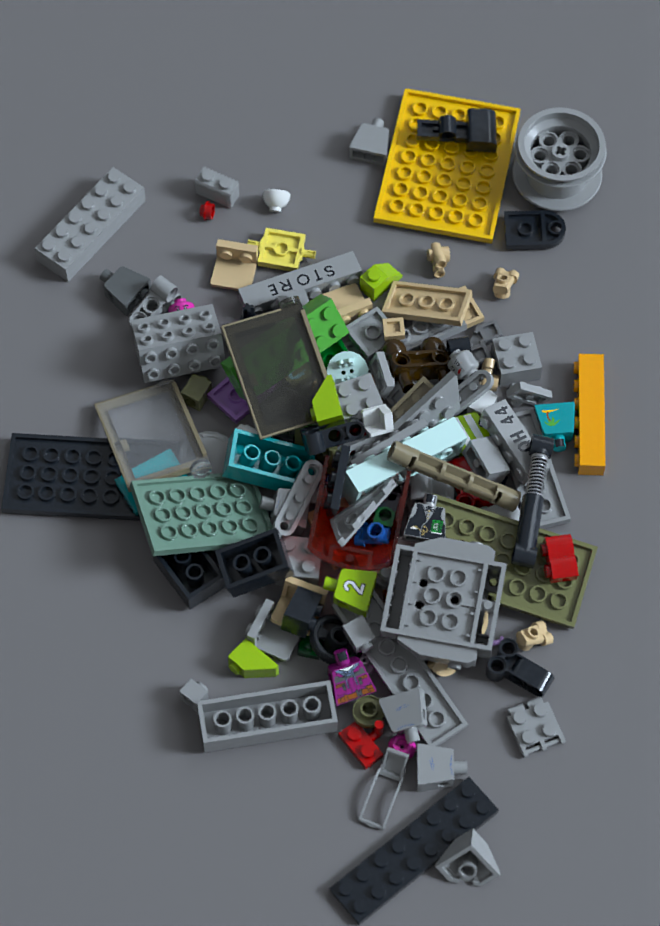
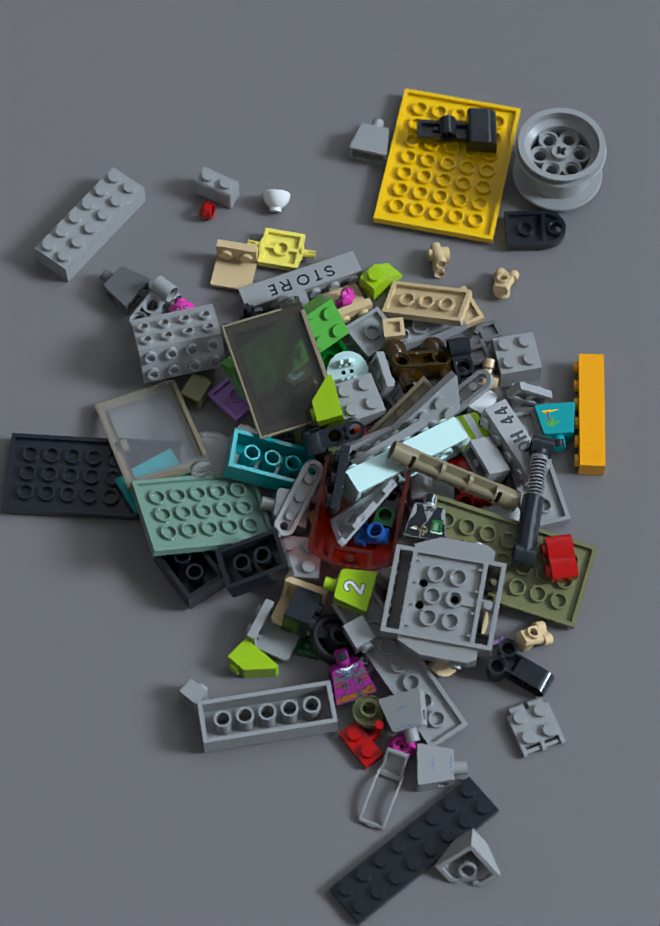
white panel [361,404,394,437] -> none
light grey head [448,349,479,380] -> none
none -> dark pink plate [335,287,355,309]

